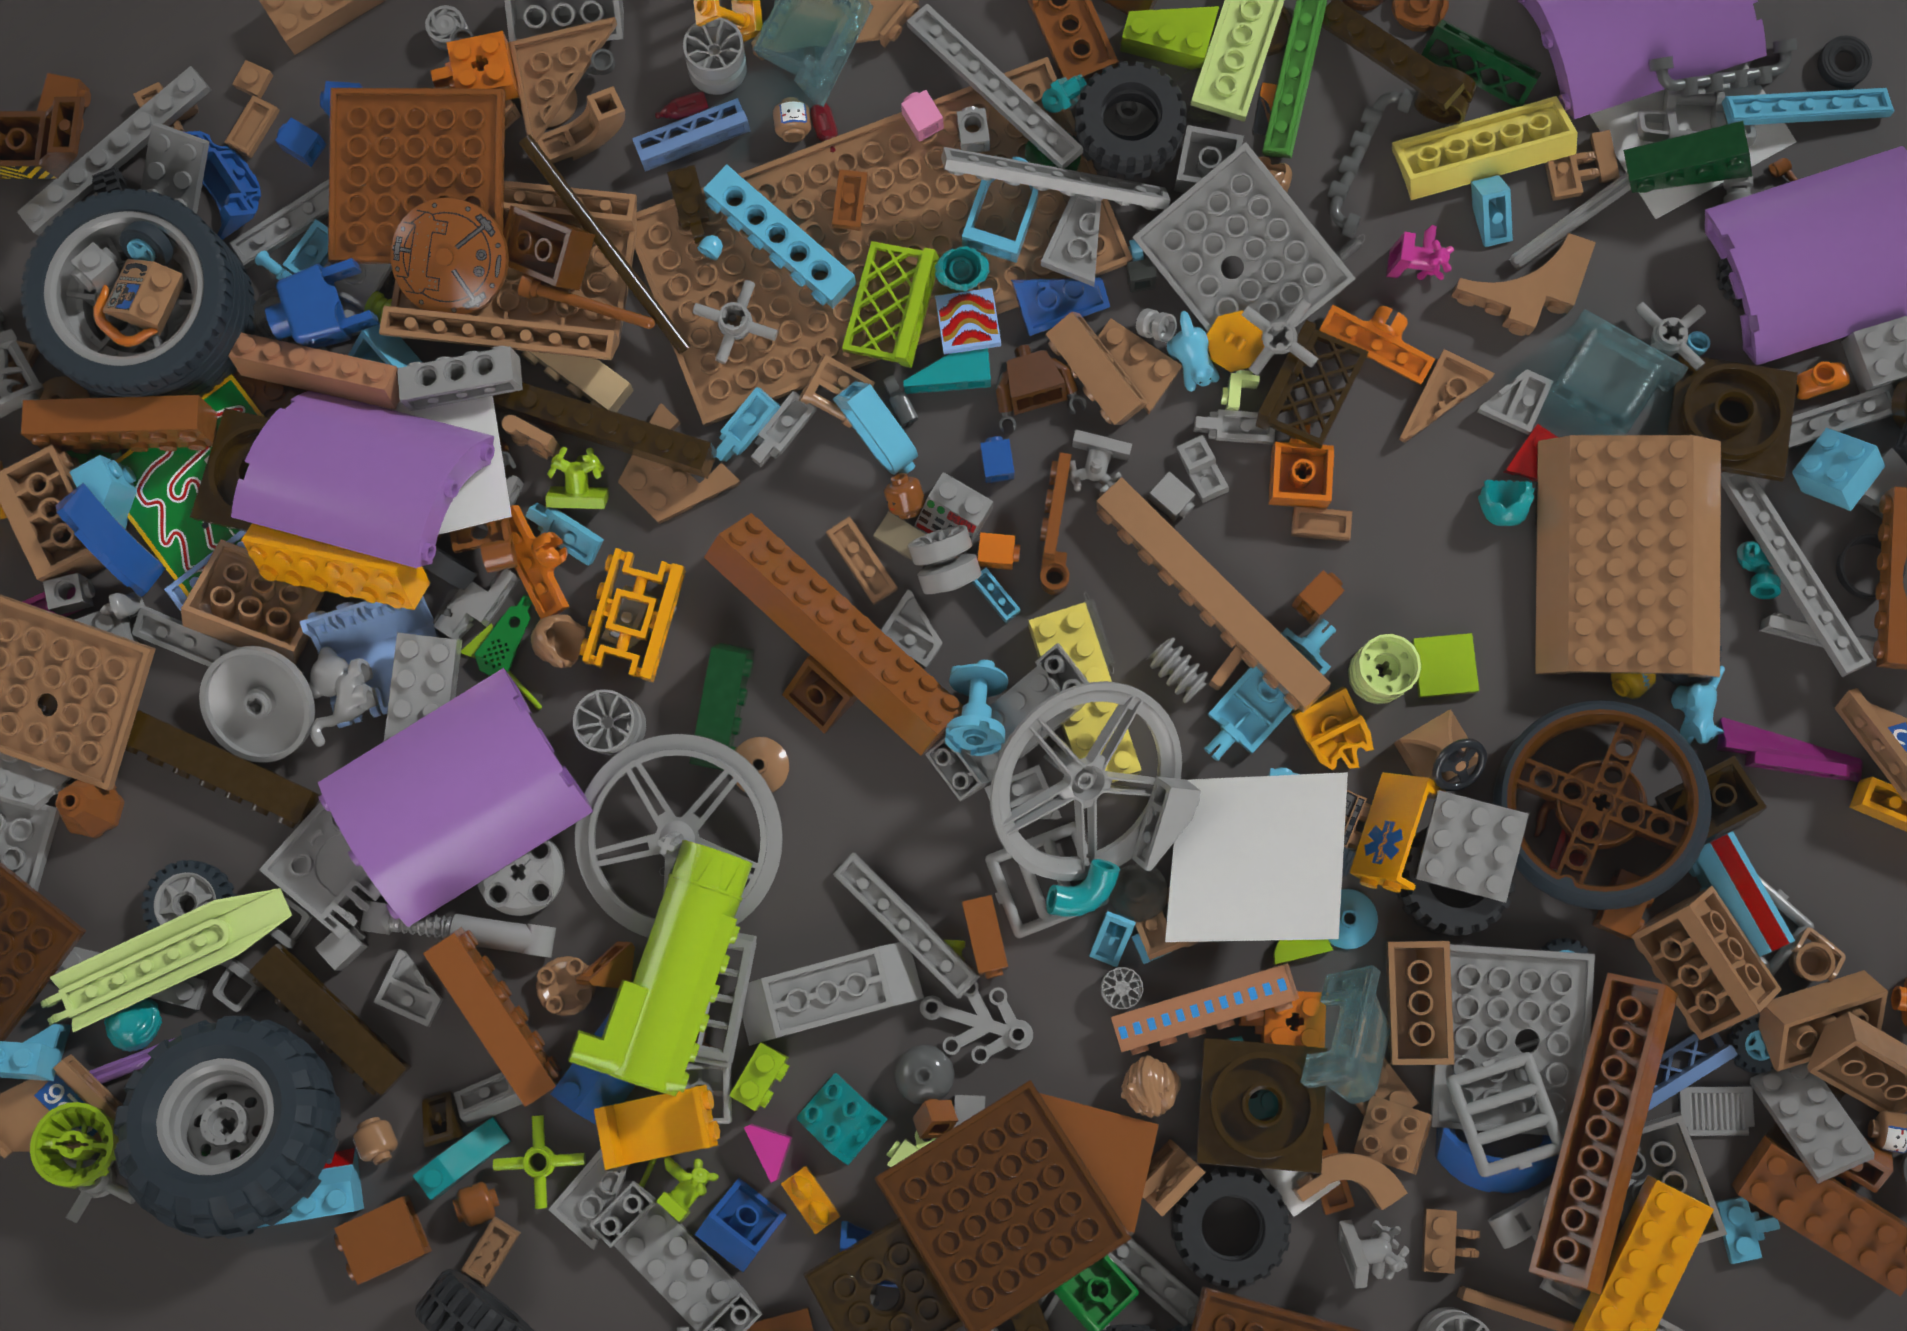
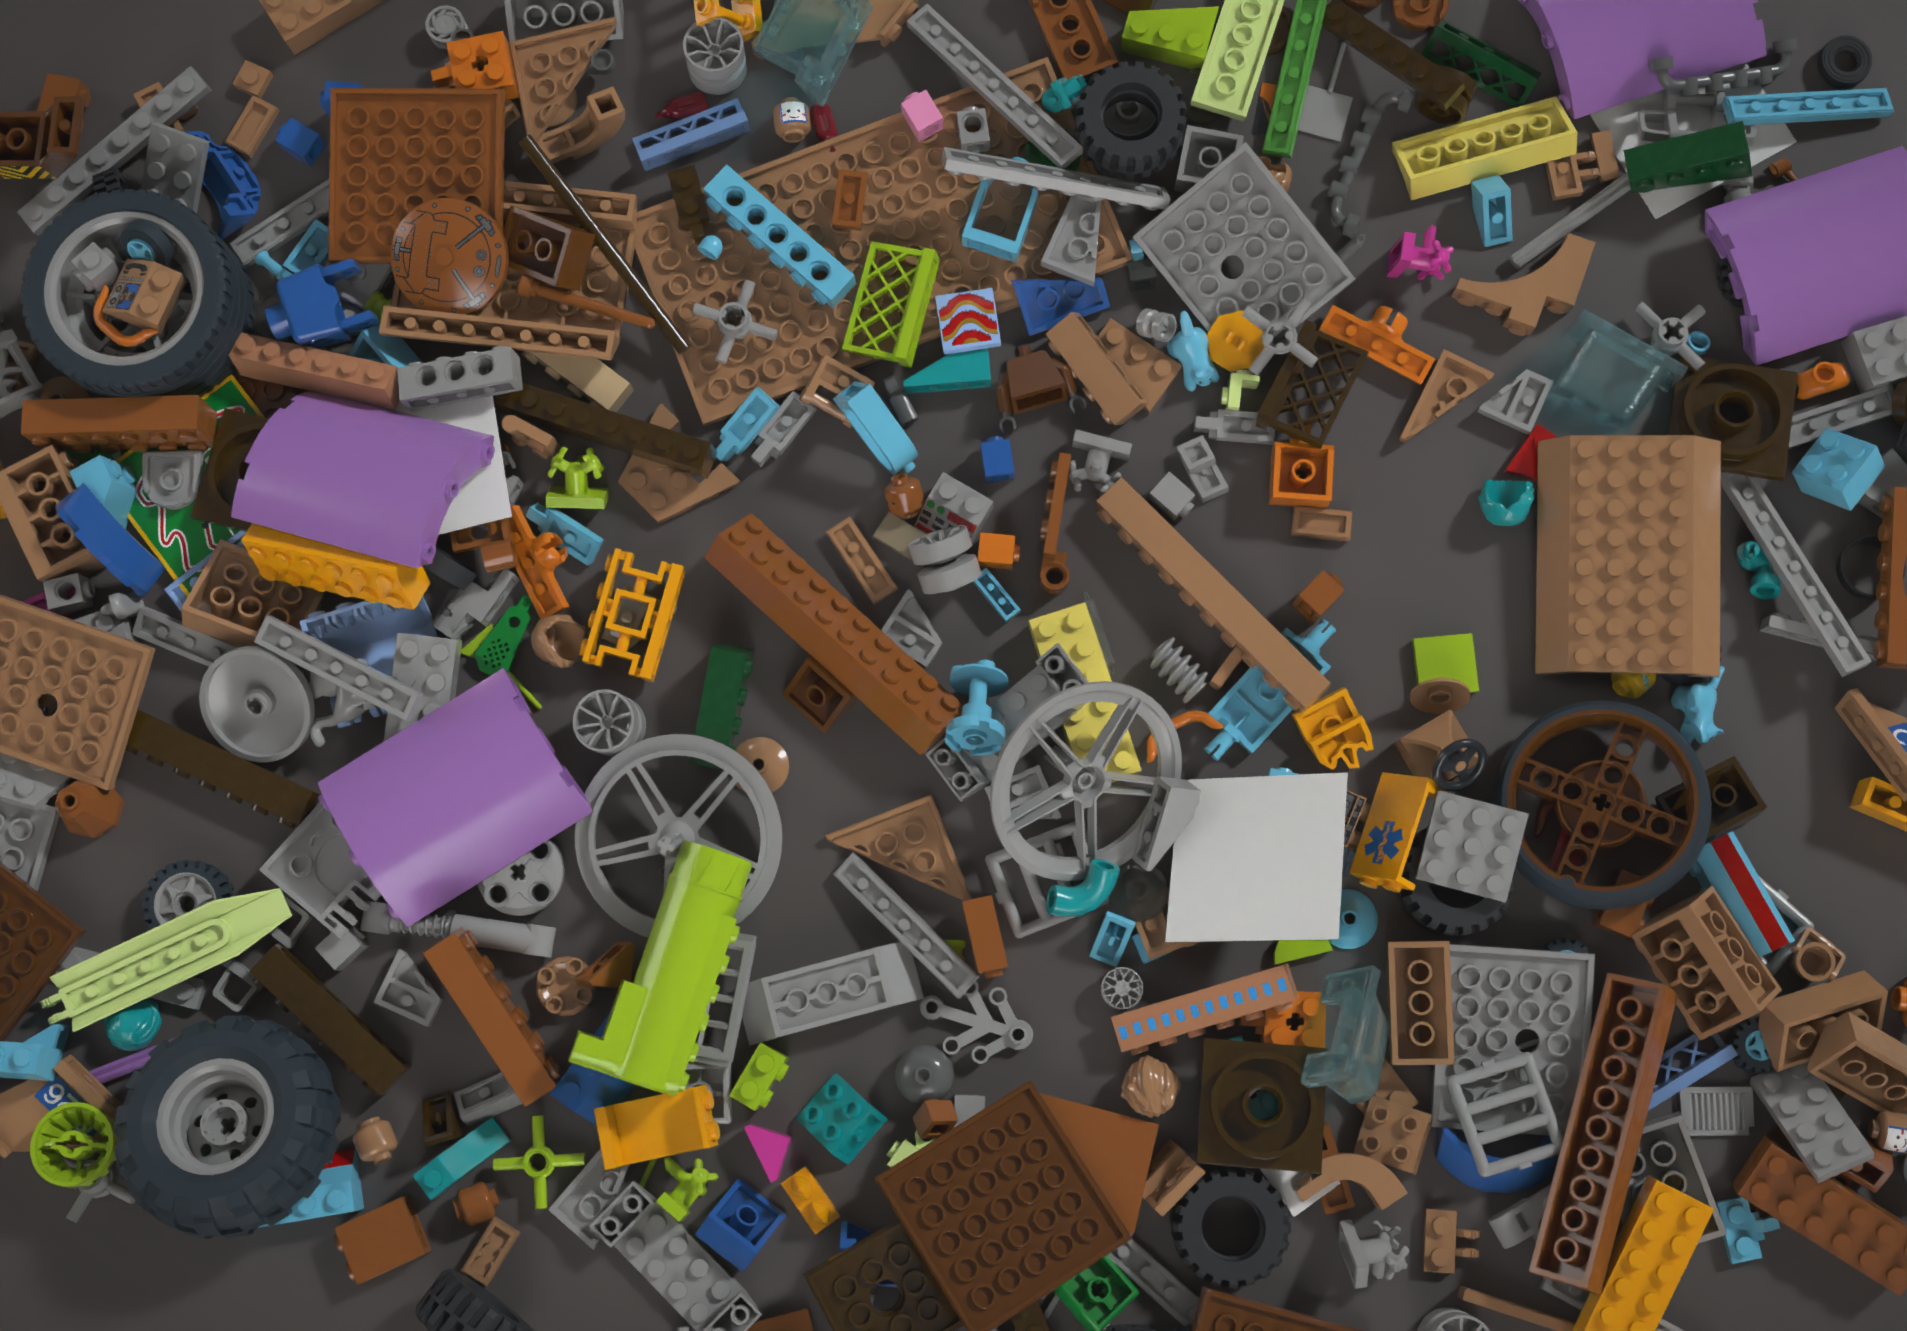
teal hair [935,246,990,292] -> none
yellowish green wheel [1348,634,1421,704] -> none
magenta wedge [1717,717,1863,783] -> none
none -> light grey tile [142,450,204,510]
none -> light grey plate [254,615,423,721]
none -> medium nougat tile [825,794,972,901]
none -> orange animal [1147,710,1224,764]
none -> light grey piece [1298,42,1353,142]
none -> medium nougat dish [1410,678,1471,714]

